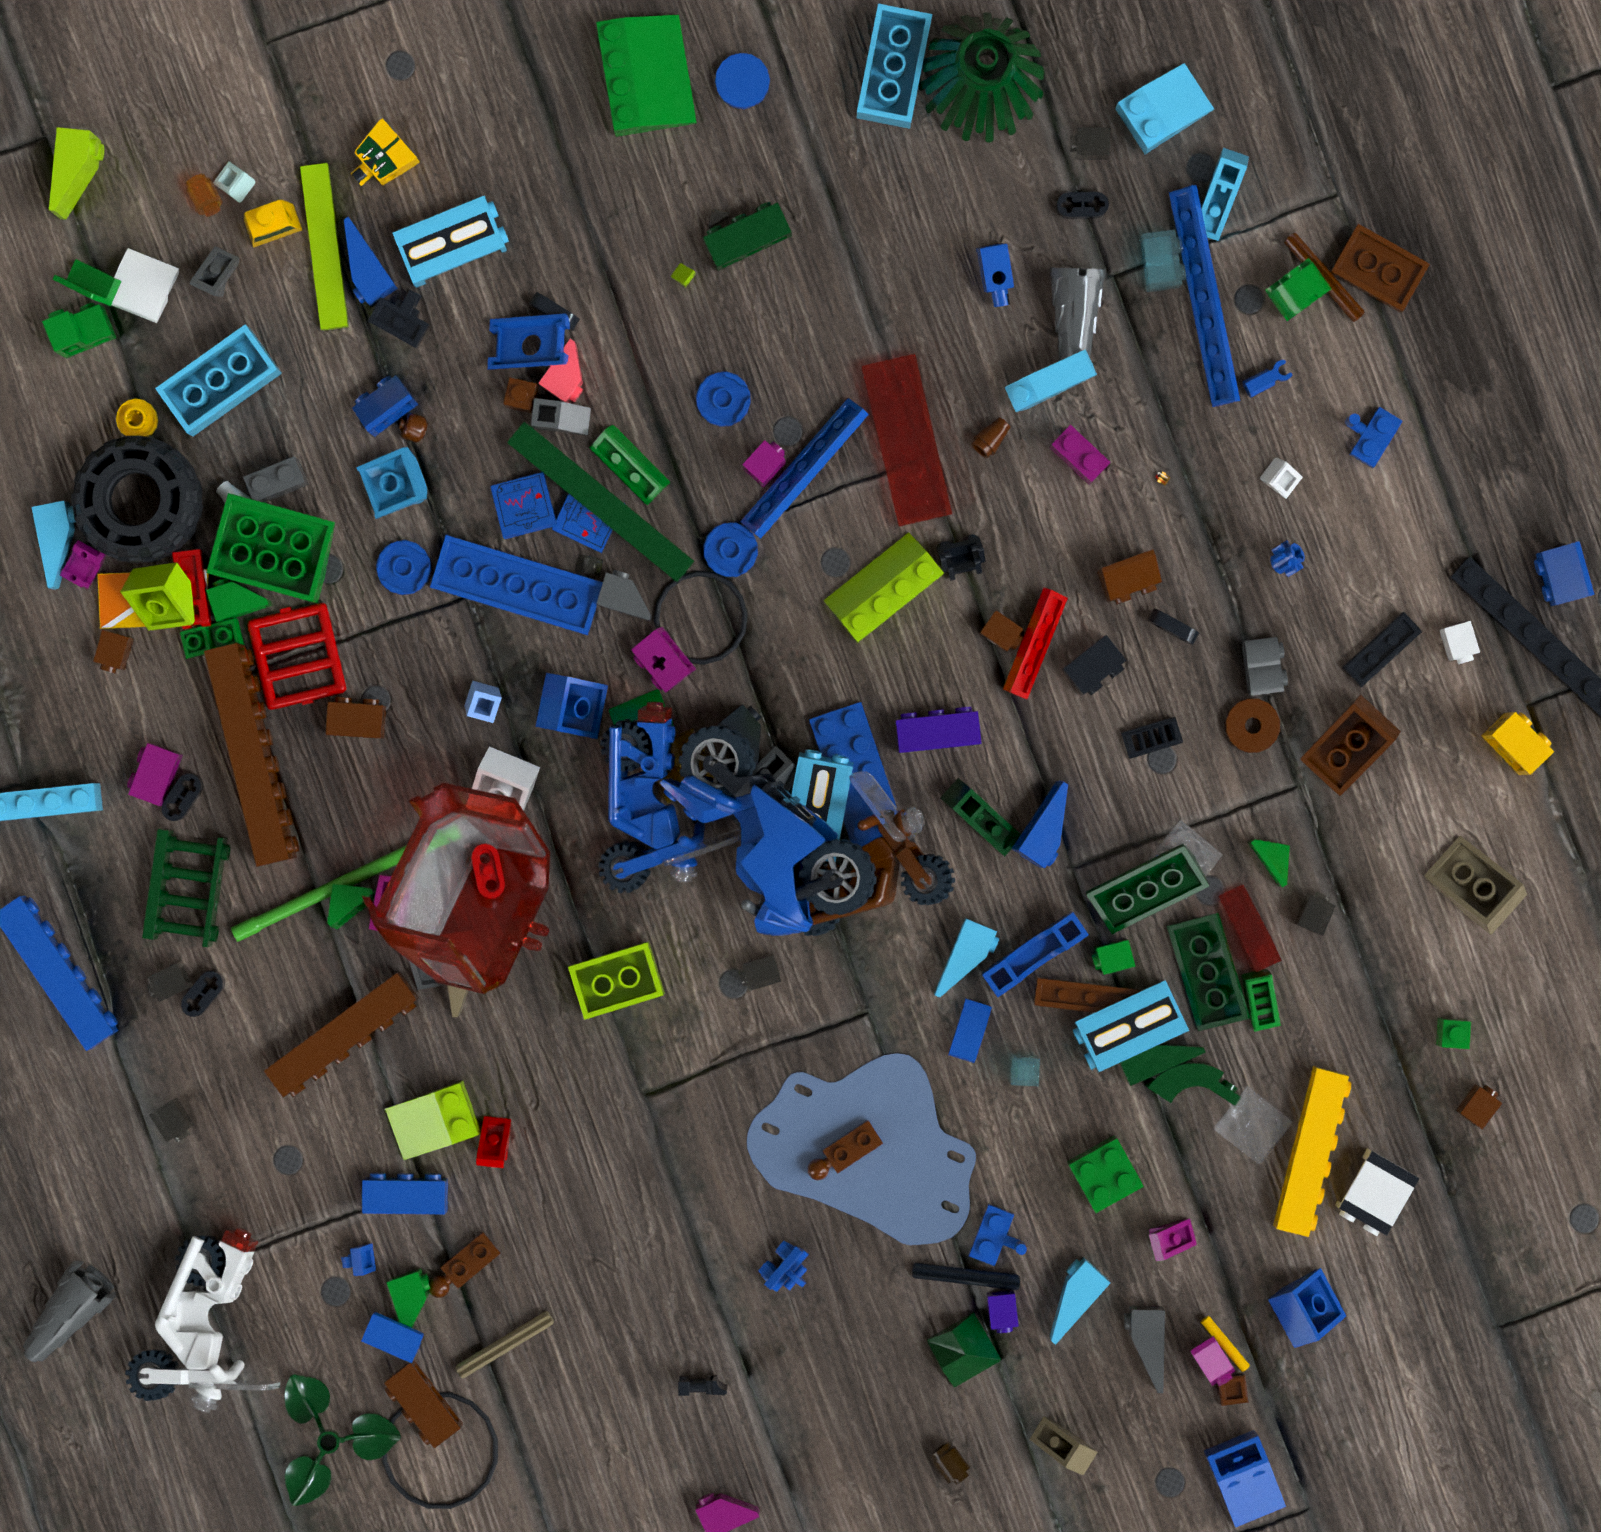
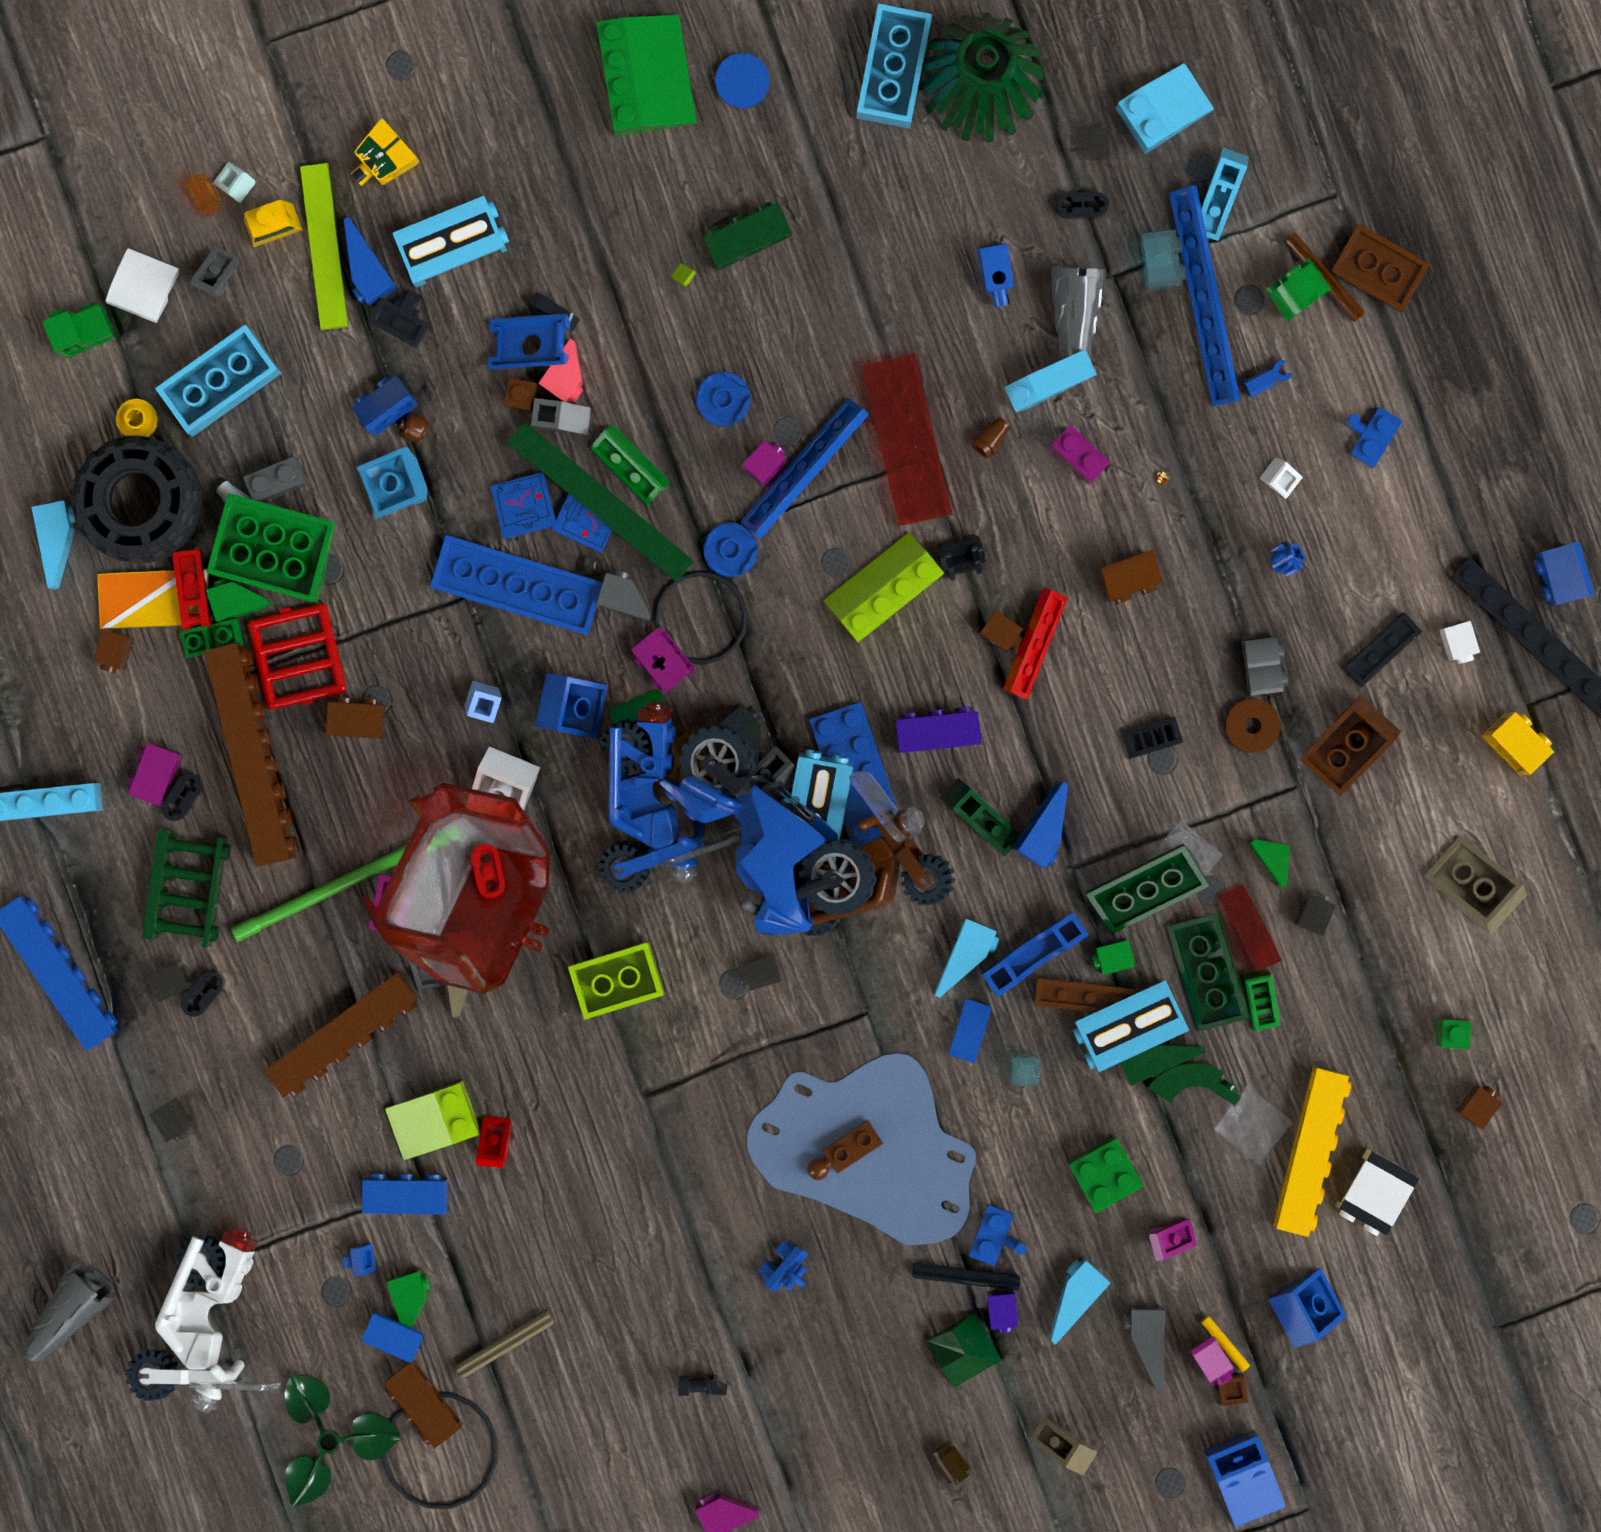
lime slope [49,127,104,220] -> none
green panel [52,259,122,306] -> none
magenta piece [60,540,106,590] -> none
lime slope [120,562,195,631] -> none
green slope [327,884,376,930] -> none
blue tile [376,540,432,595] -> none
reddish brown plate [428,1232,501,1298] -> none
black brick [1062,635,1127,696] -> none
black beam [1147,608,1200,645] -> none

